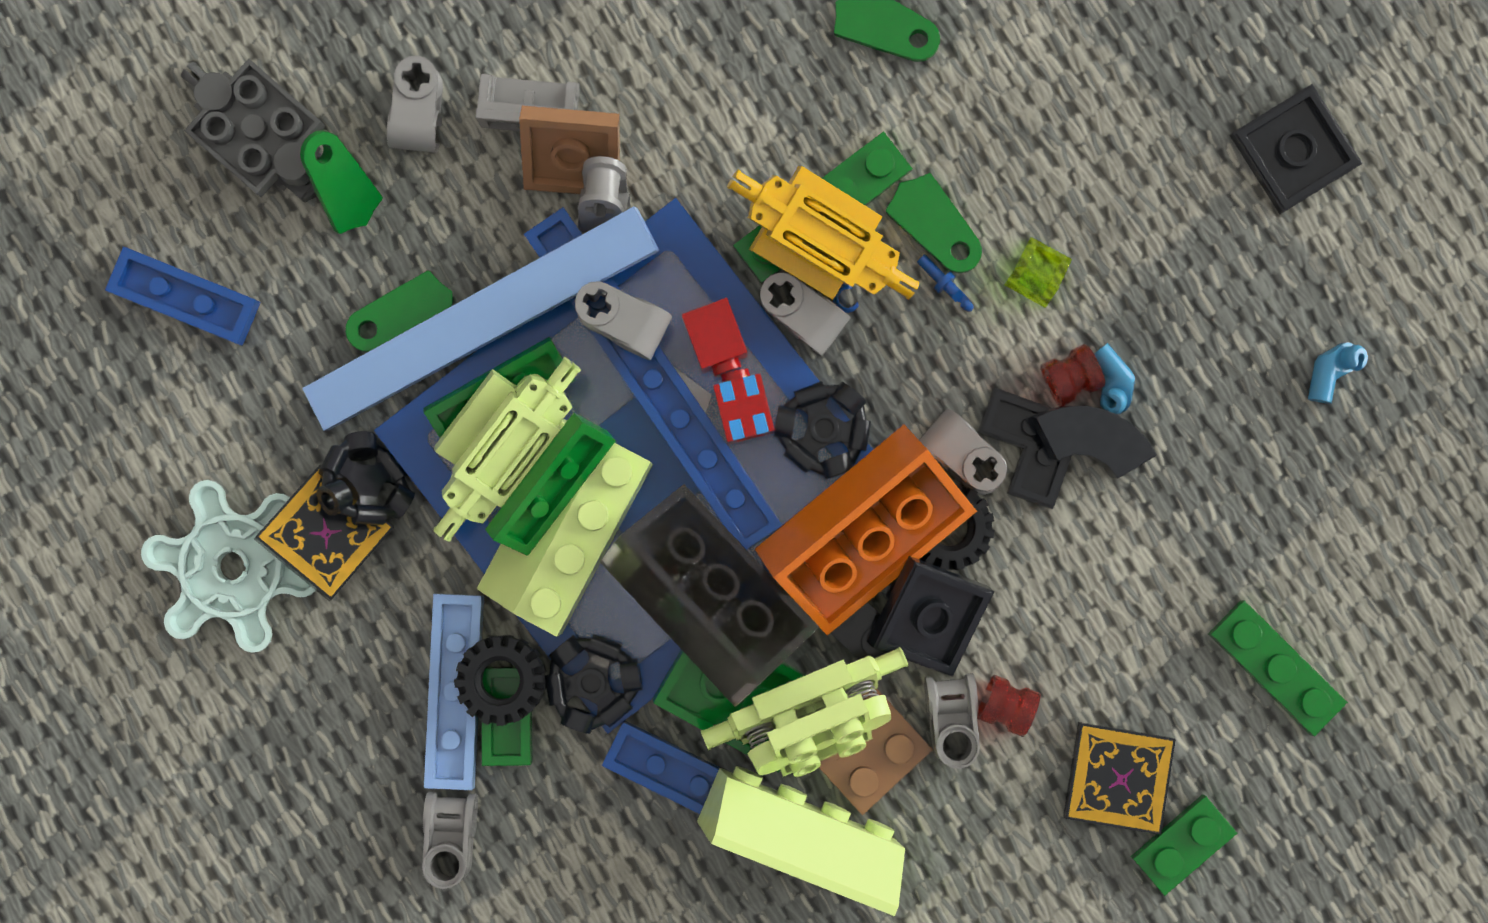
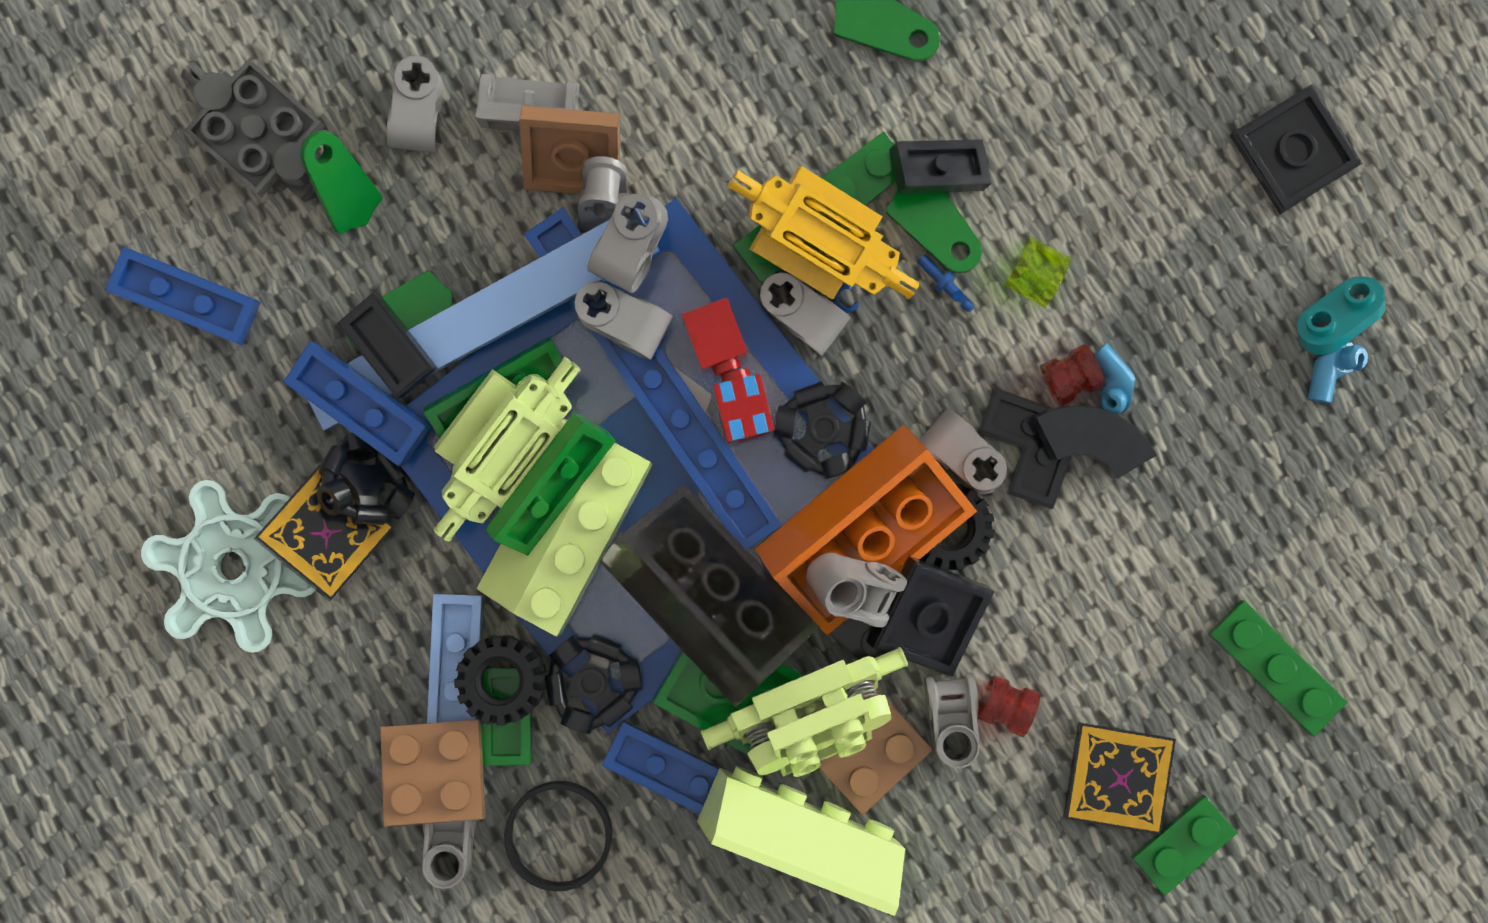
none -> blue plate [283,342,431,466]
none -> black tile [338,292,438,399]
none -> medium nougat plate [380,720,485,827]
none -> black tyre [504,781,613,892]
none -> light grey piece [587,193,668,294]
none -> light grey piece [806,553,907,627]
none -> black plate [889,139,992,194]
none -> teal plate [1297,276,1386,355]

